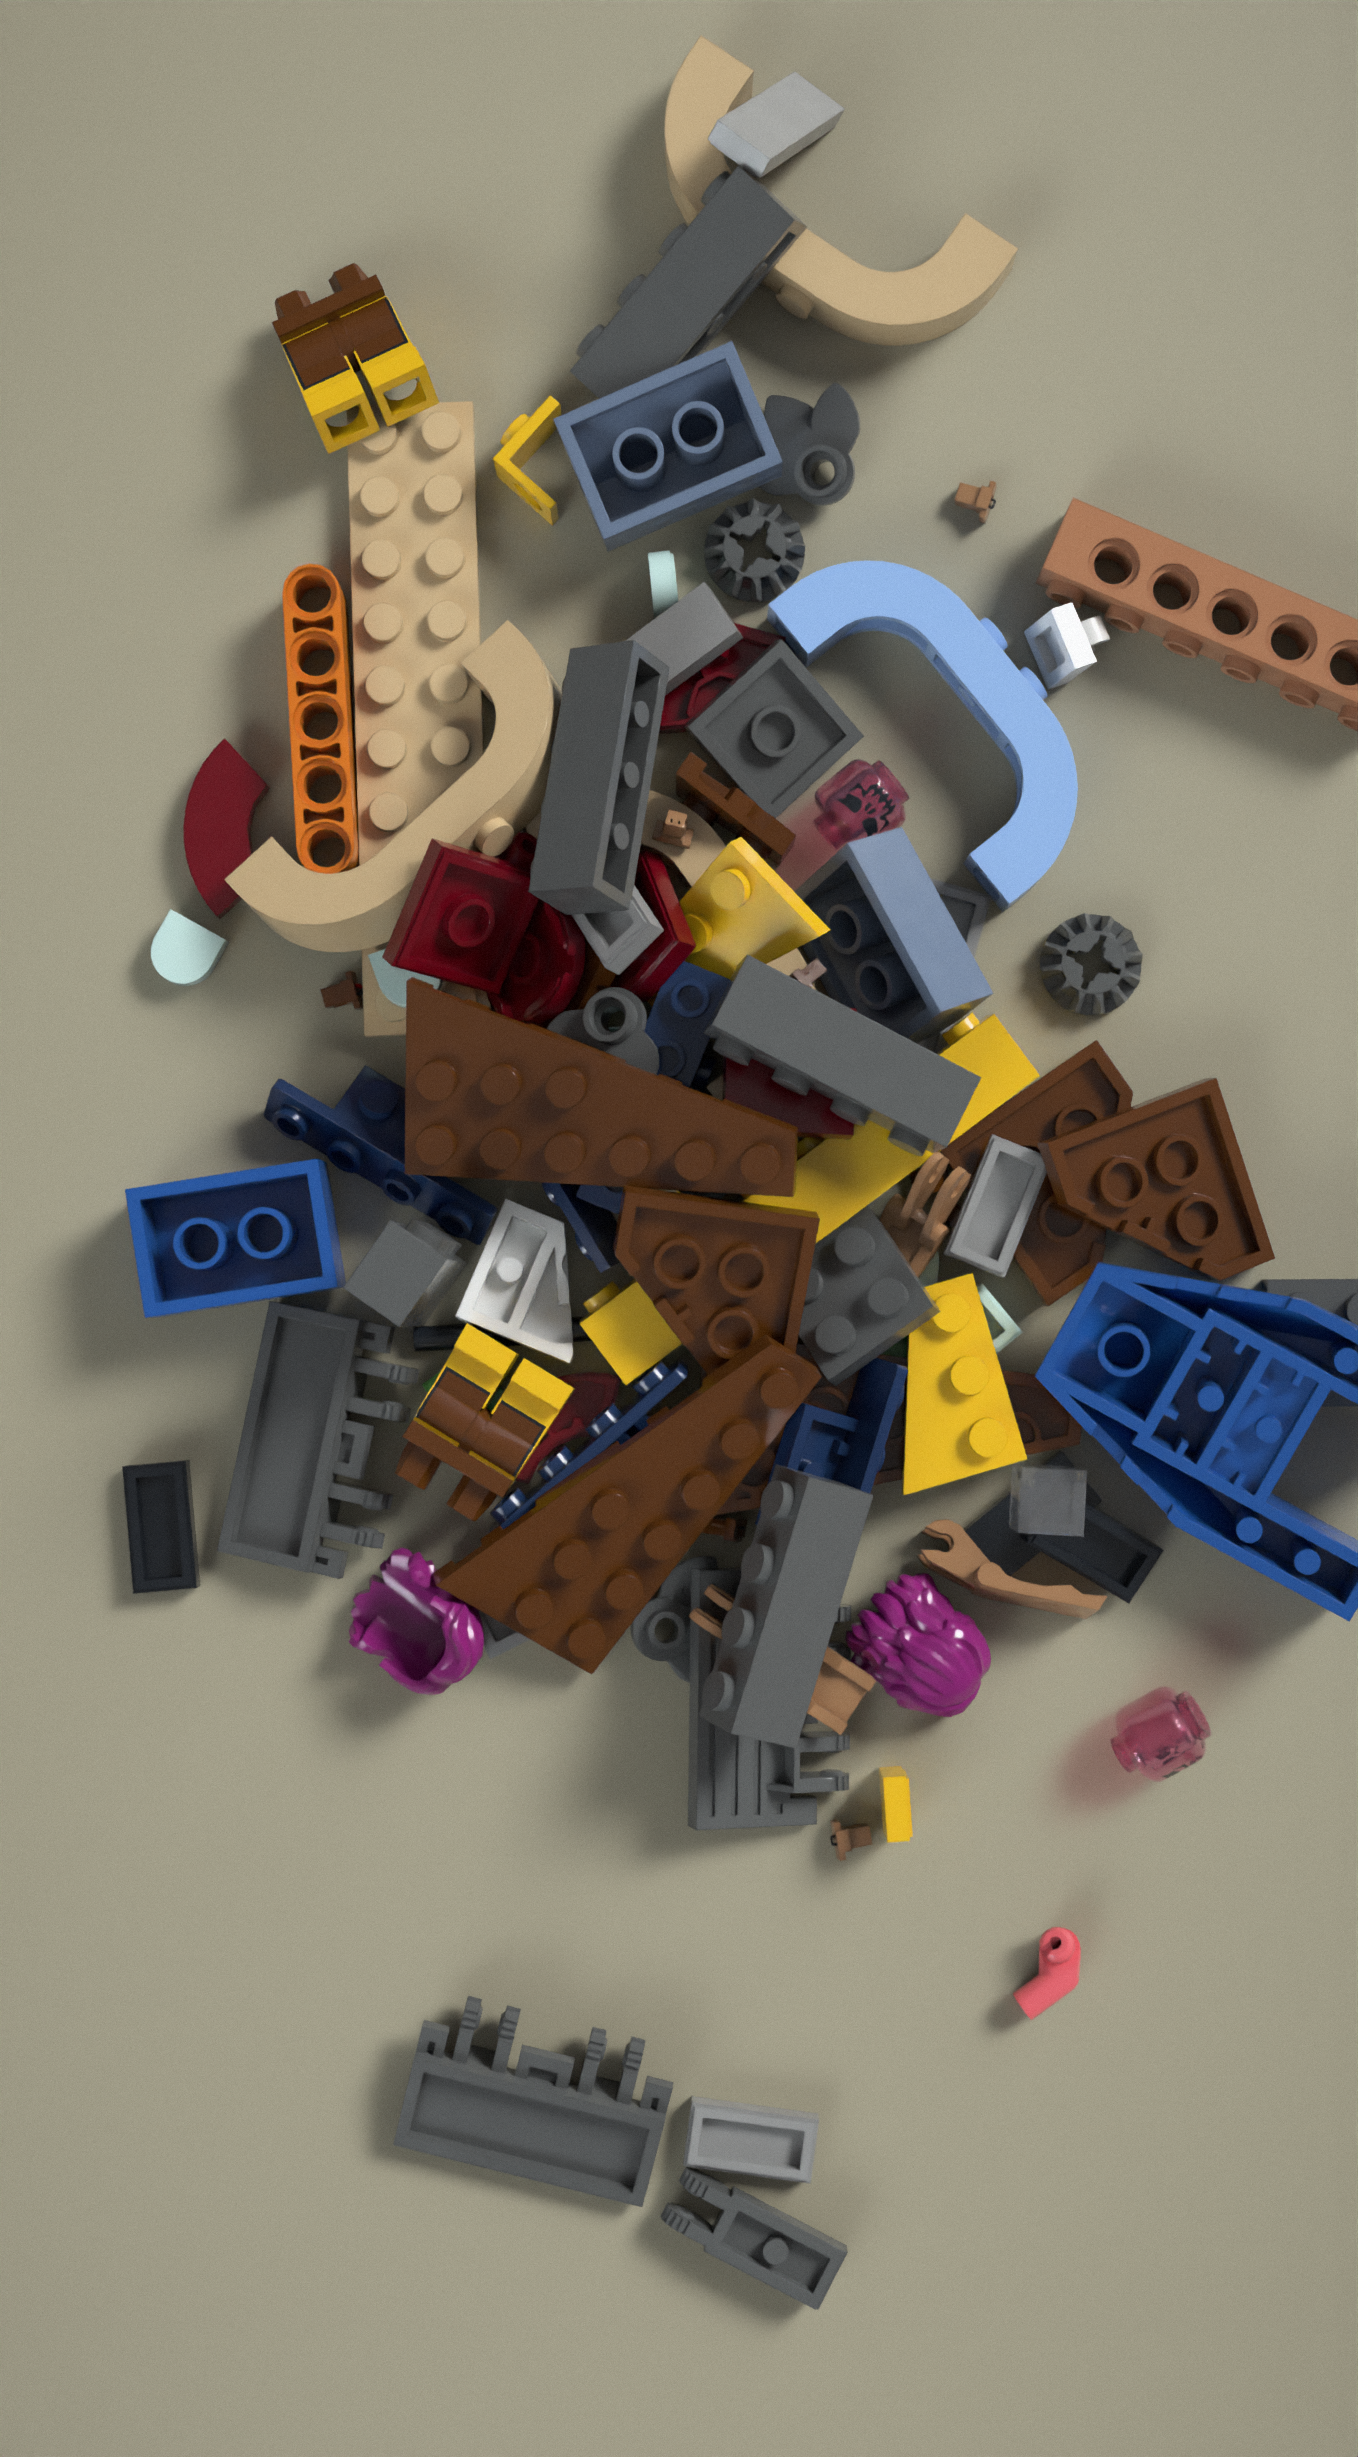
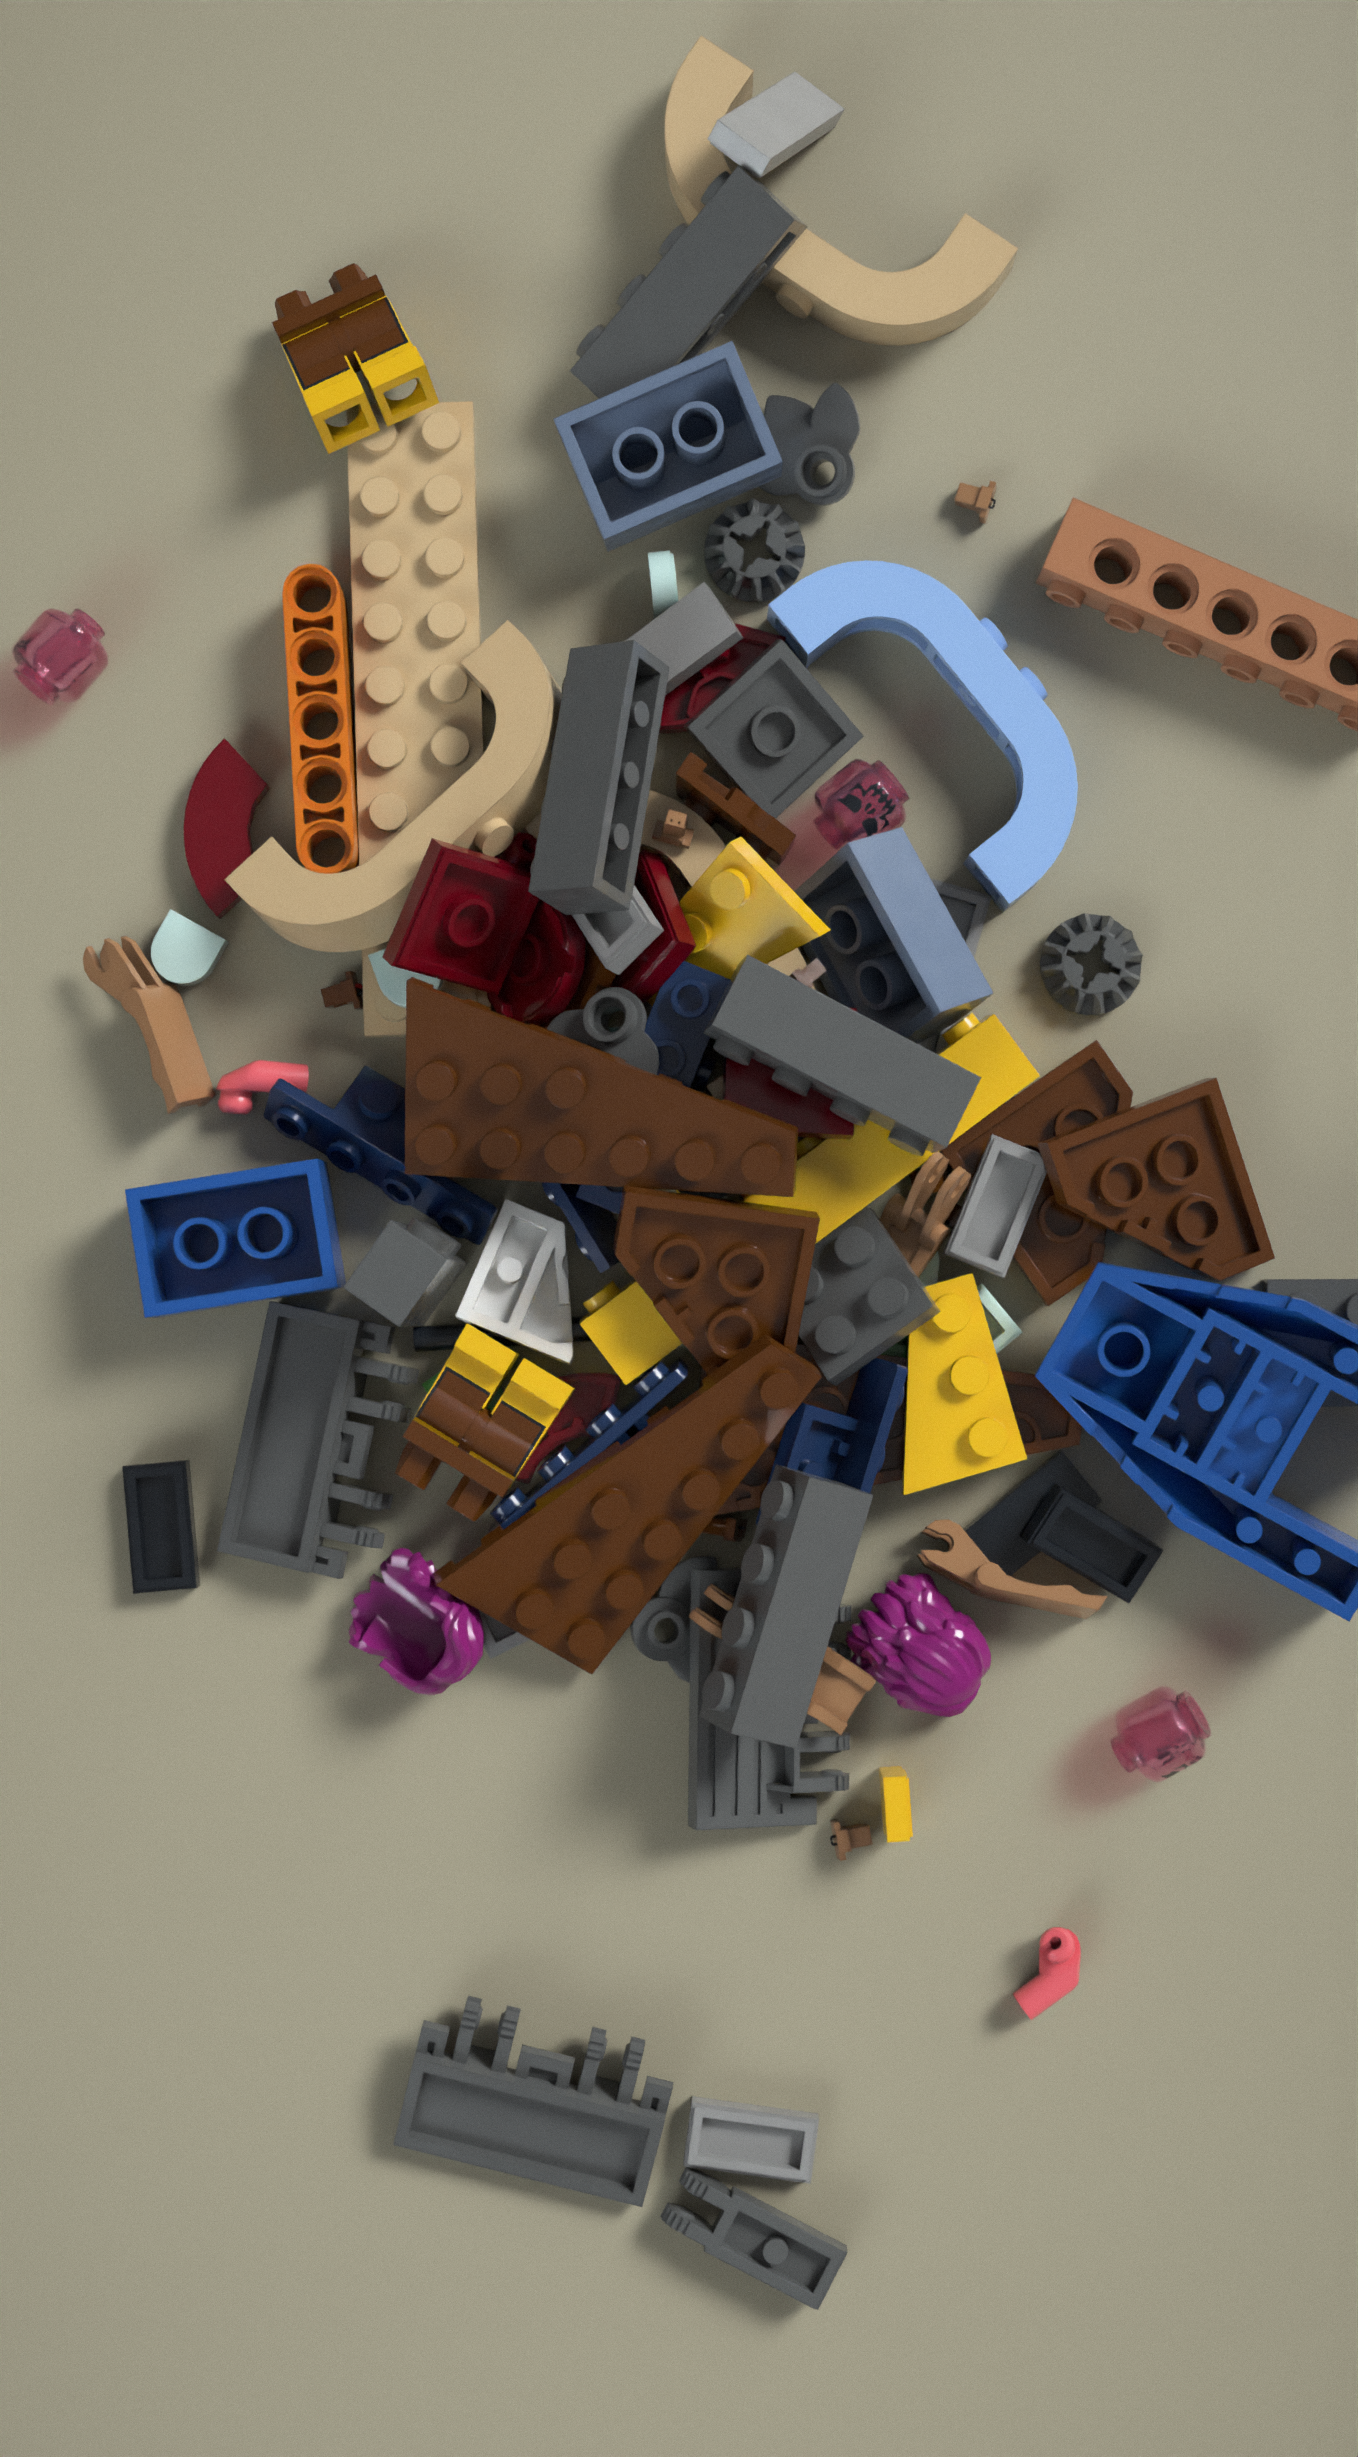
yellow bracket [493,395,562,526] -> none
clear panel [1009,1463,1087,1537] -> none
white tile [1024,603,1110,689] -> none
none -> clear pink head [12,608,108,705]
none -> medium nougat arm [83,936,216,1114]
none -> coral arm [216,1060,309,1115]

